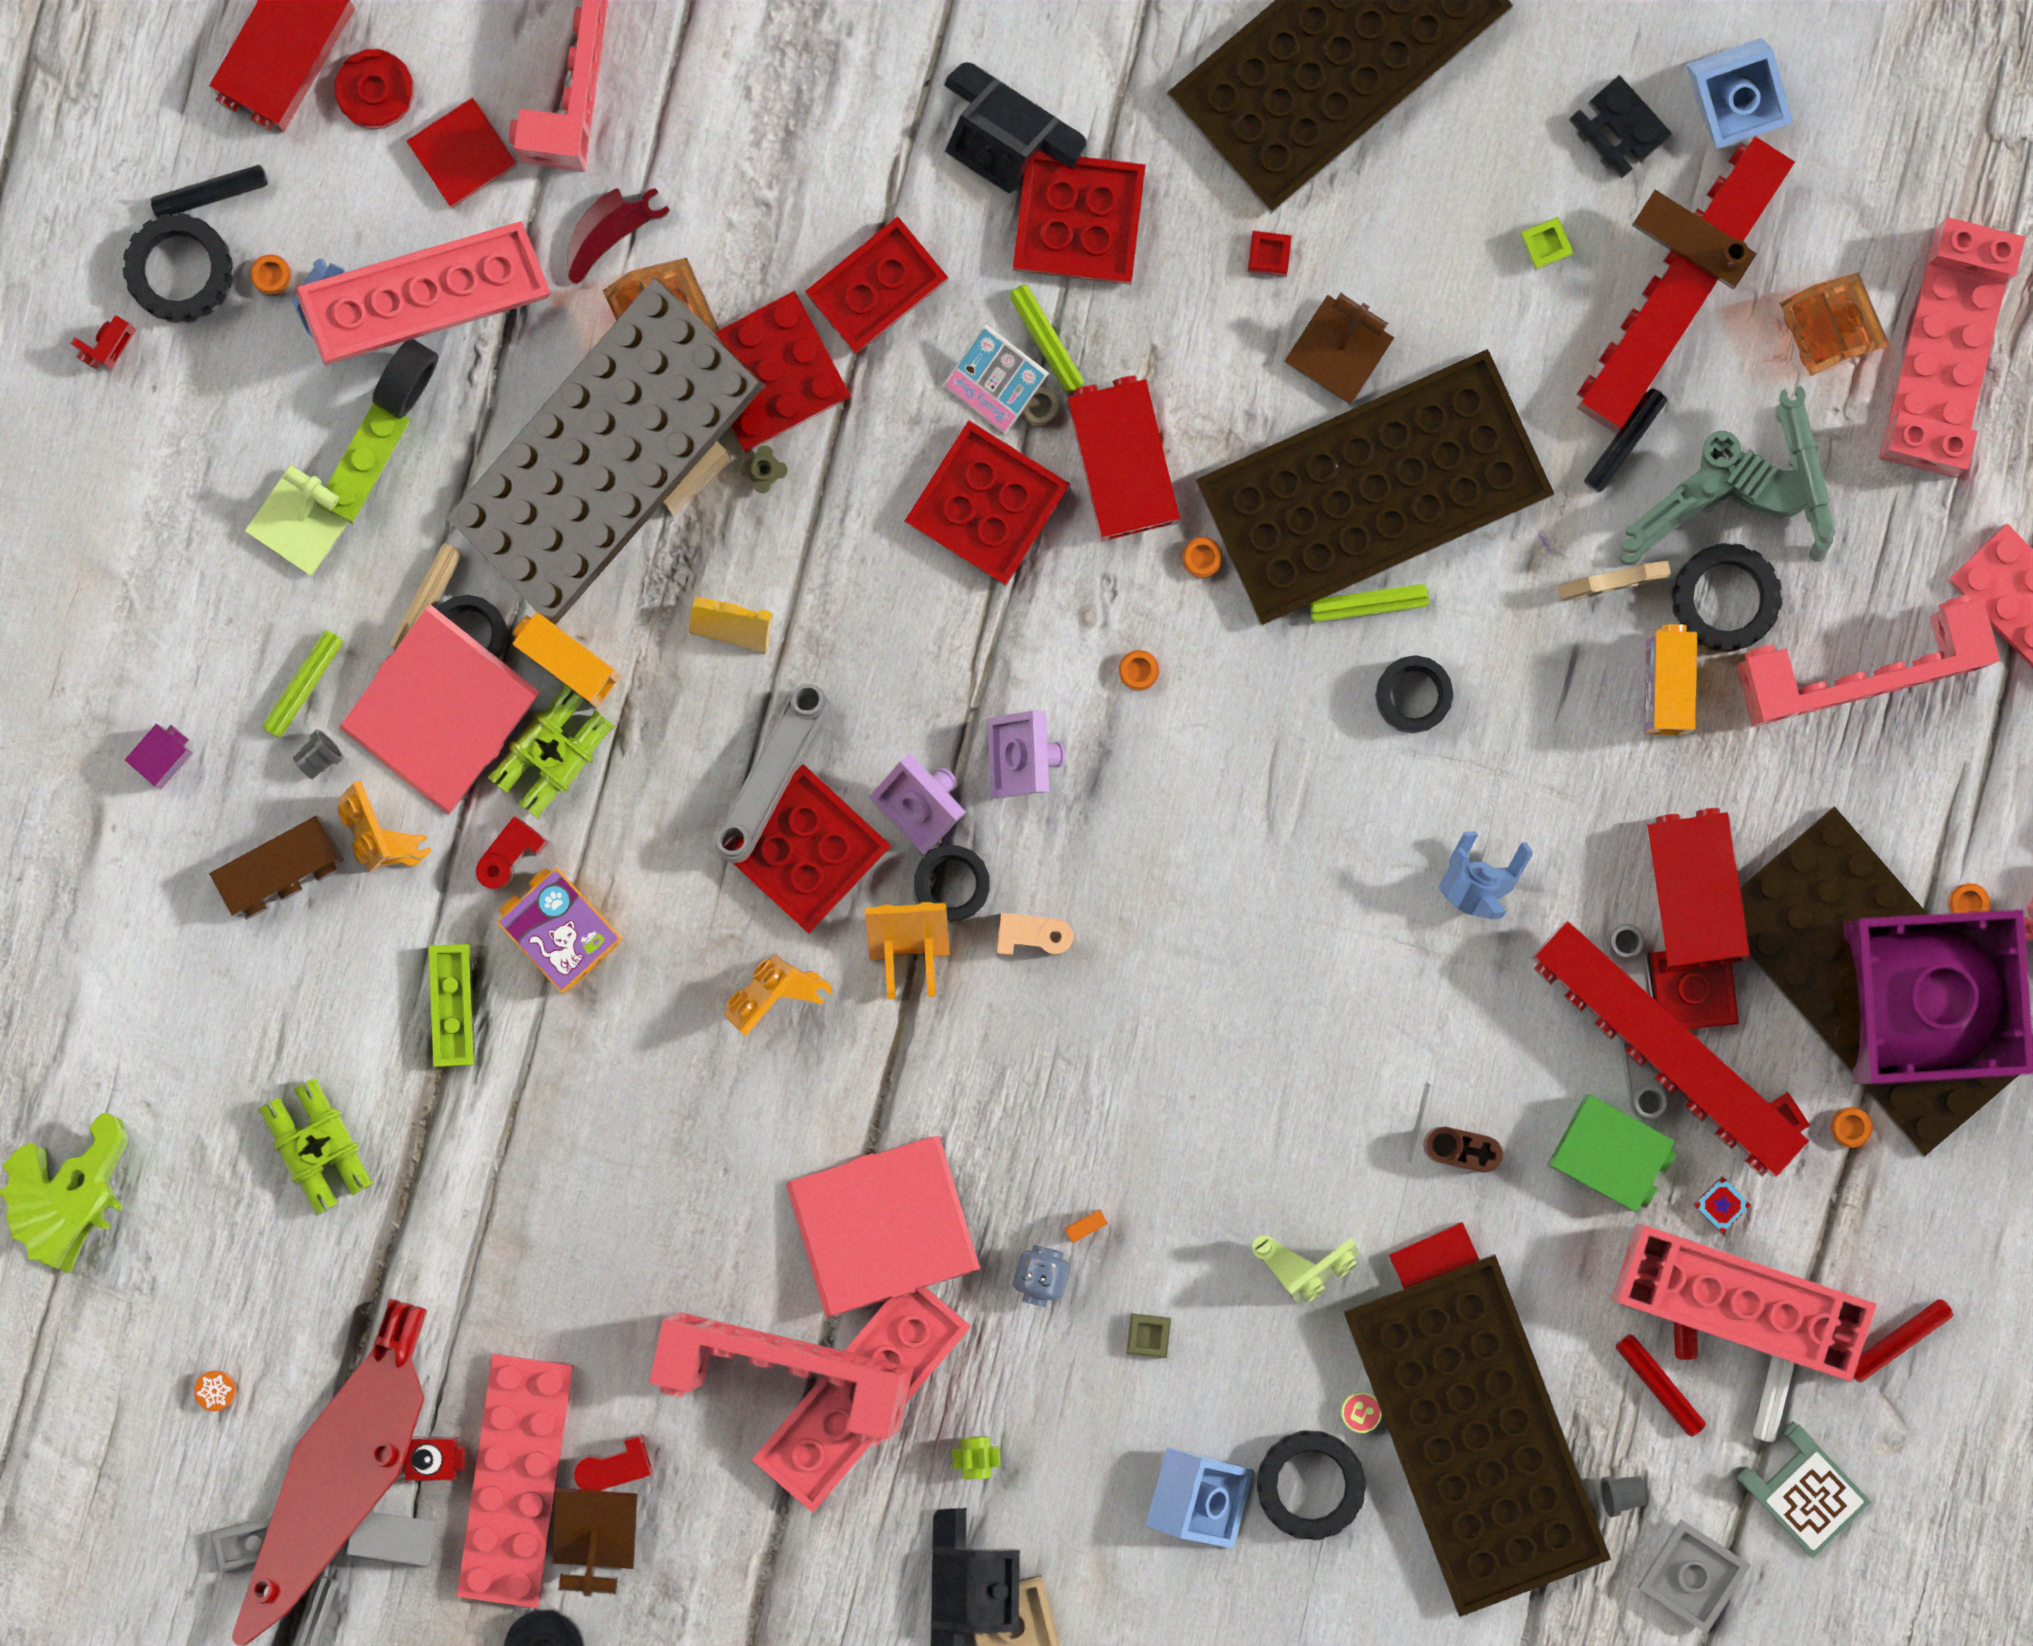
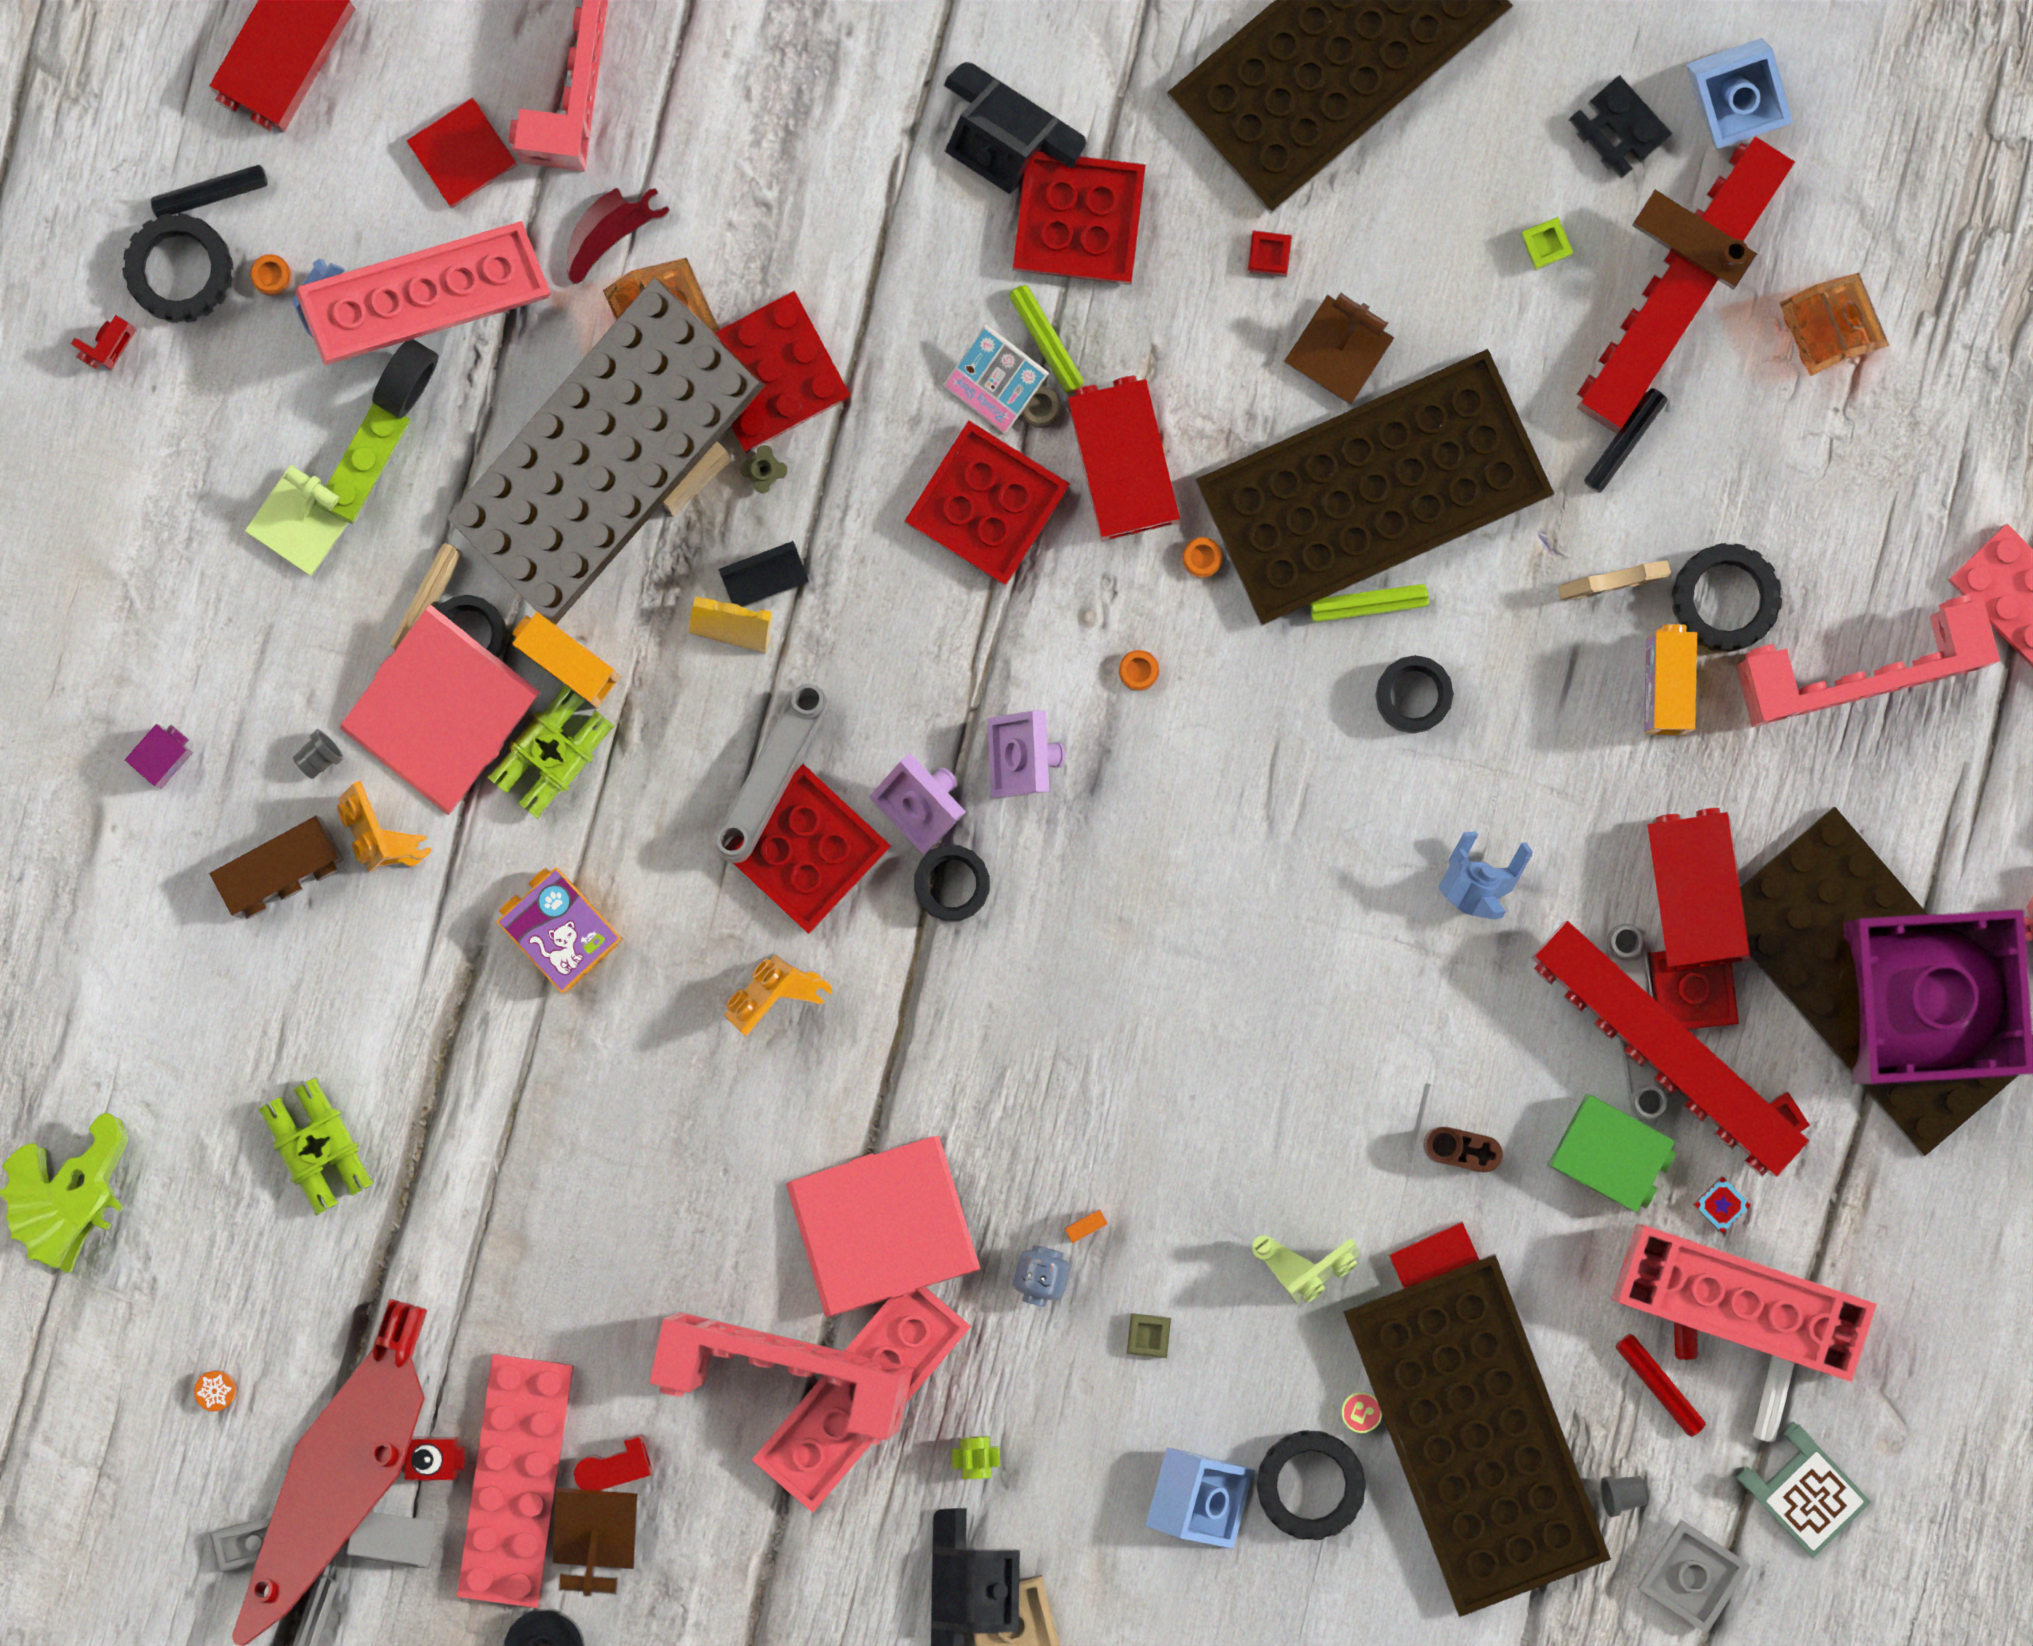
lime axle [262,630,343,738] -> none
red tile [334,49,414,129] -> none
lime plate [428,944,475,1067] -> none
red leg [475,816,549,889] -> none
red plate [805,216,949,355] -> none
light orange plate [865,902,950,1000] -> none
light nougat leg [996,913,1073,956] -> none
sand green piece [1620,386,1836,566] -> none
orange tile [1830,1107,1872,1148] -> none
red axle [1853,1299,1954,1383] -> none
coral plate [1879,217,2026,478] -> none
orange tile [1947,883,1990,914] -> none
none -> black panel [718,541,810,608]

